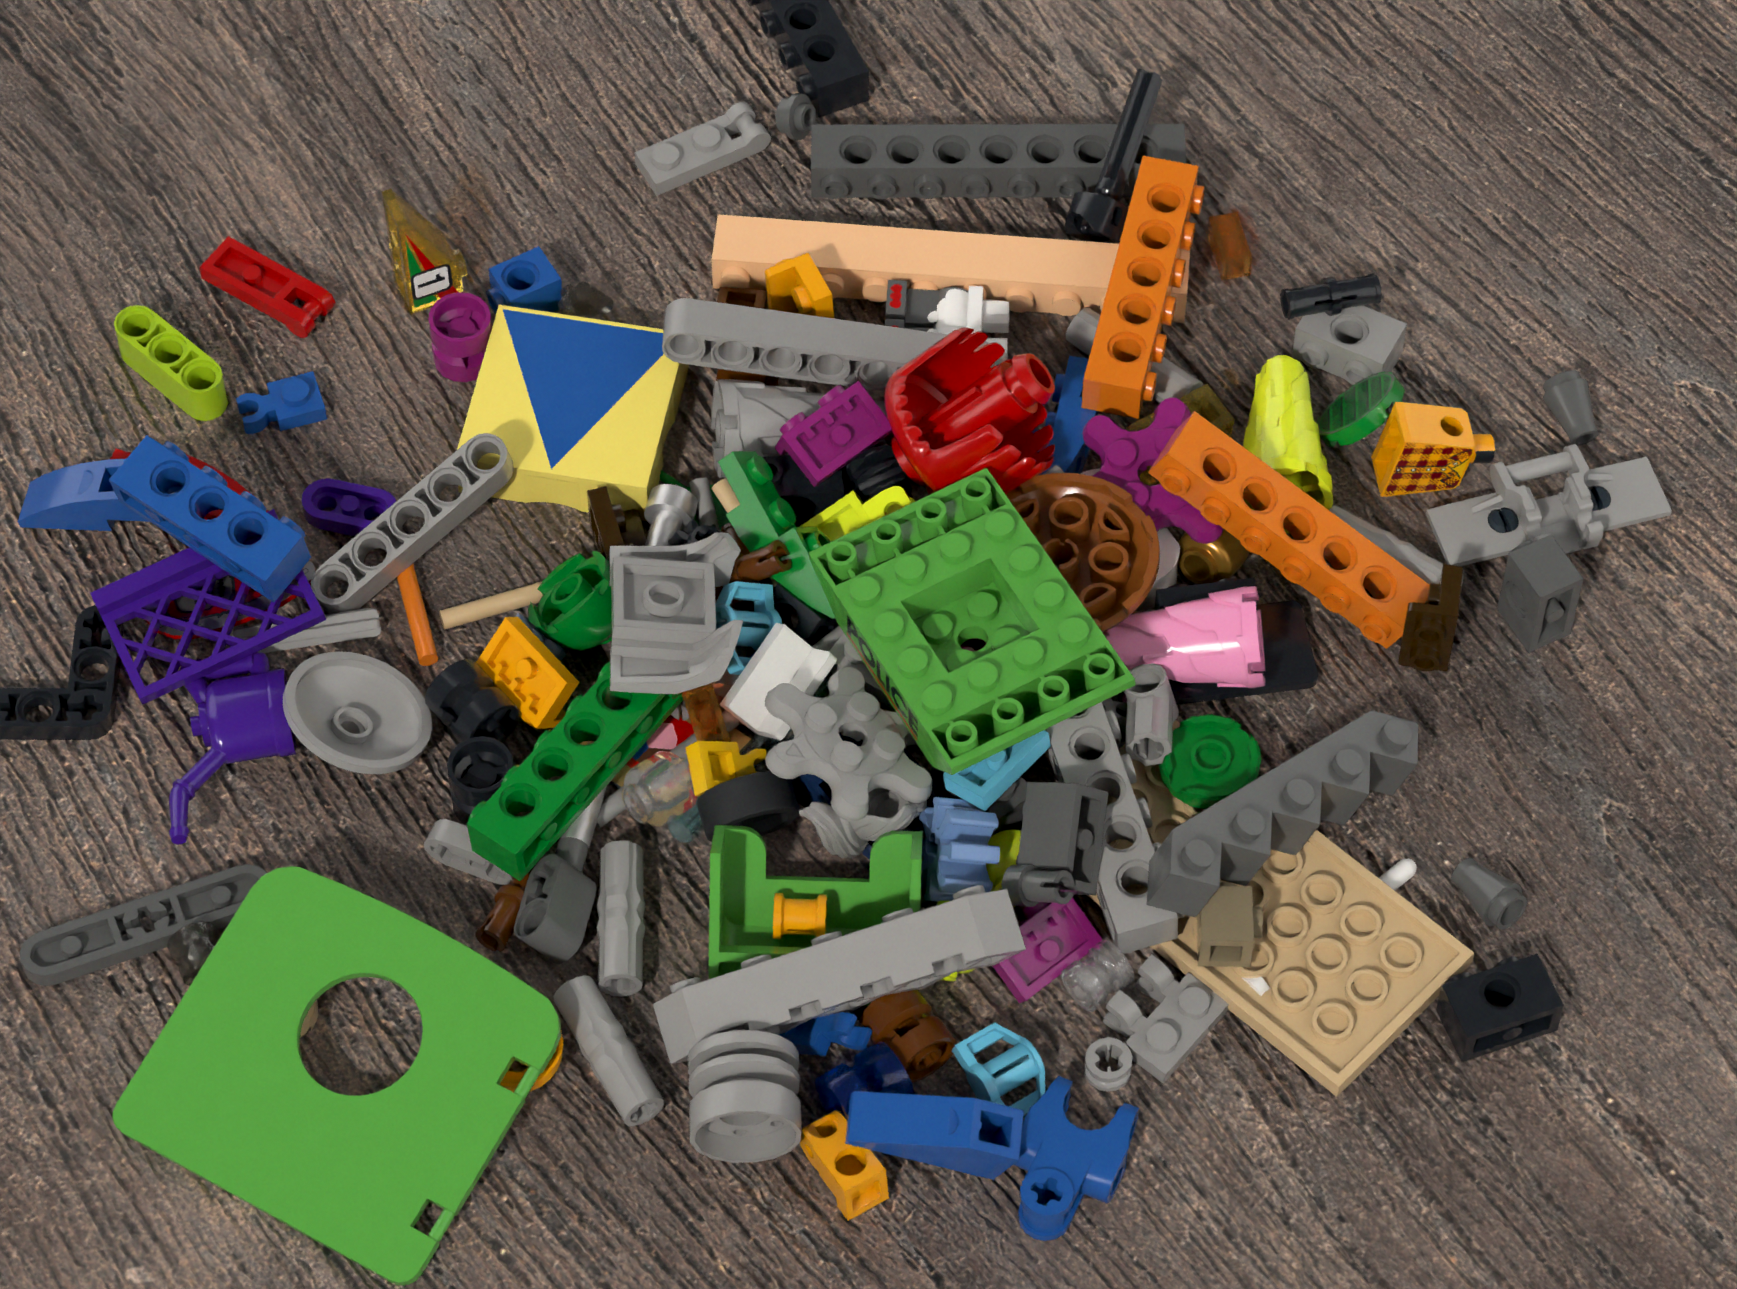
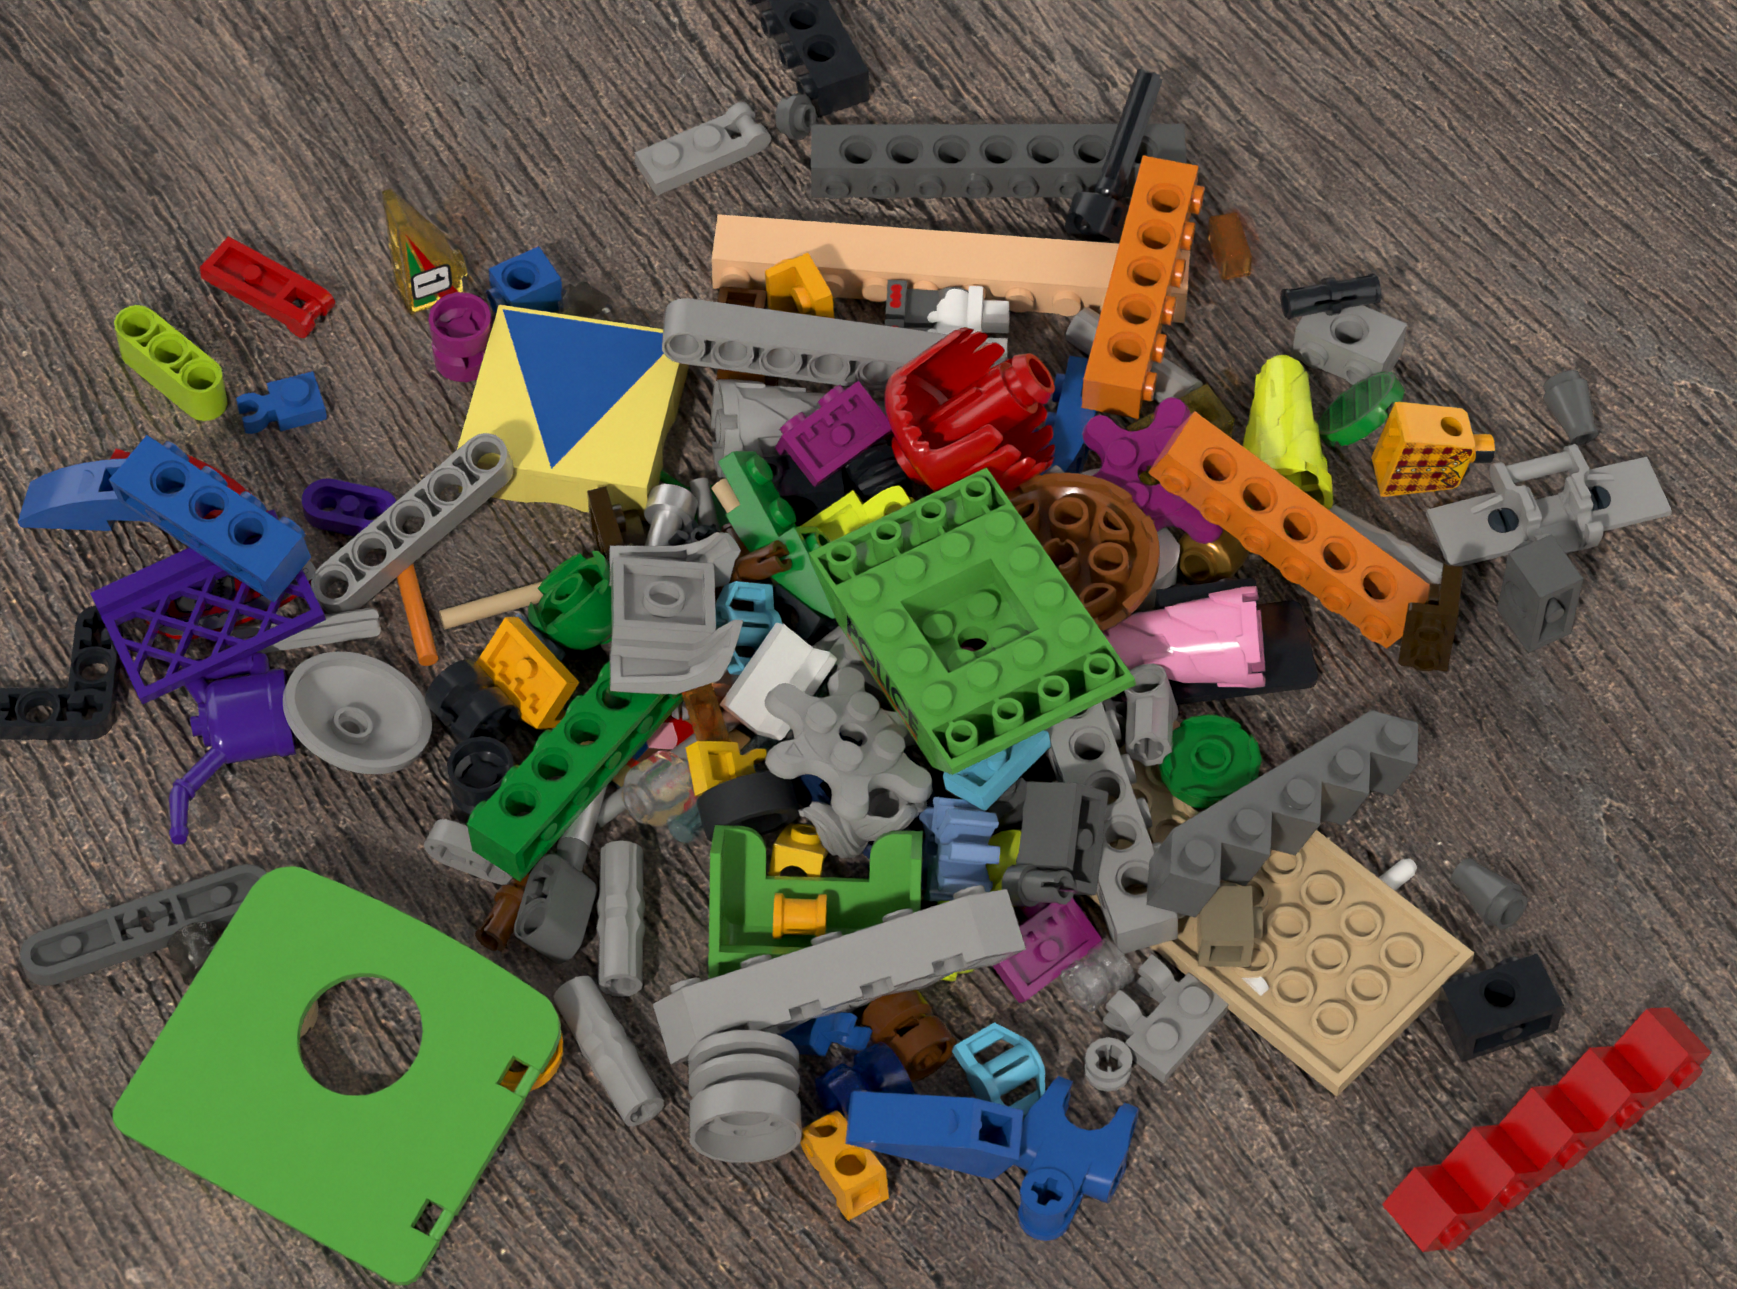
none -> yellow bracket [768,823,829,877]
none -> red brick [1382,1007,1712,1252]

